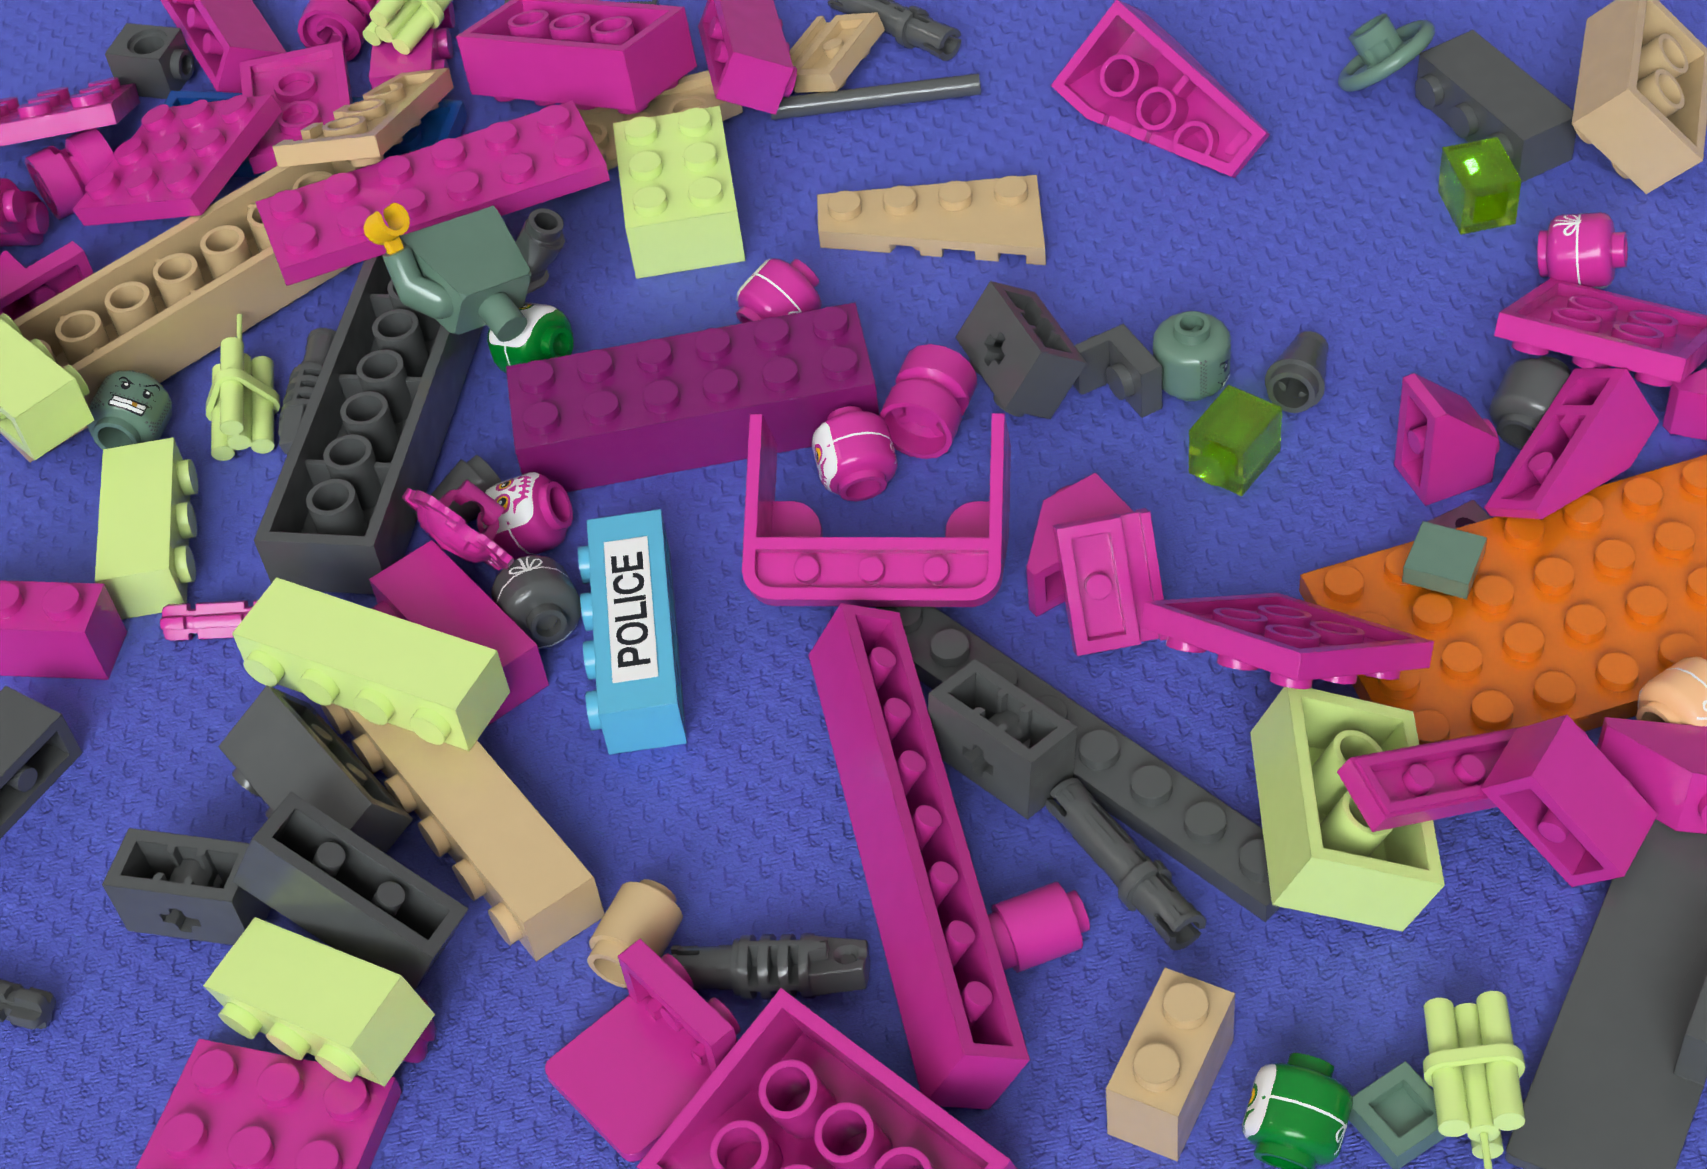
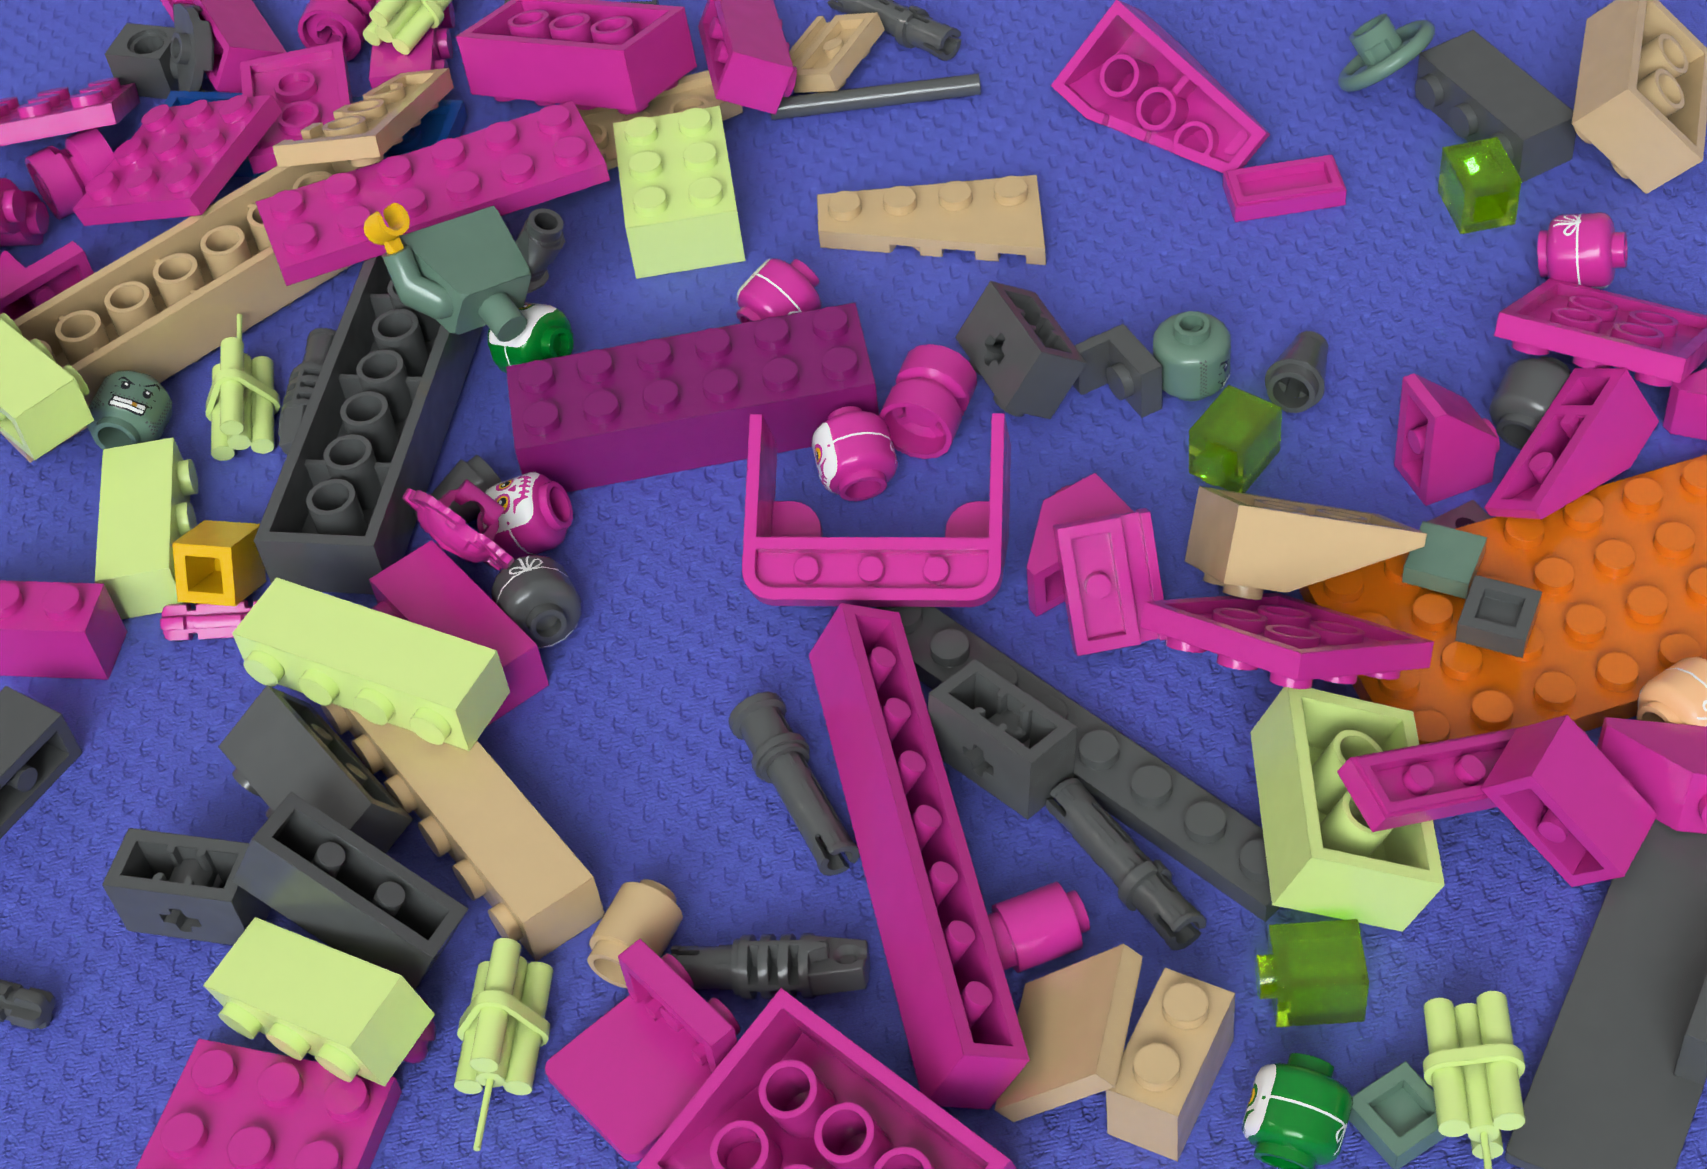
medium azure brick [578,509,687,755] -> none
none -> dark grey plate [170,3,214,92]
none -> yellow brick [172,520,266,606]
none -> yellowish green piece [454,938,553,1151]
none -> dark grey pin [728,692,860,876]
none -> tan tile [994,944,1143,1122]
none -> tan slope [1185,486,1427,600]
none -> dark pink tile [1223,155,1347,222]
none -> clear neon green brick [1255,919,1369,1027]
none -> dark grey plate [1455,575,1542,658]

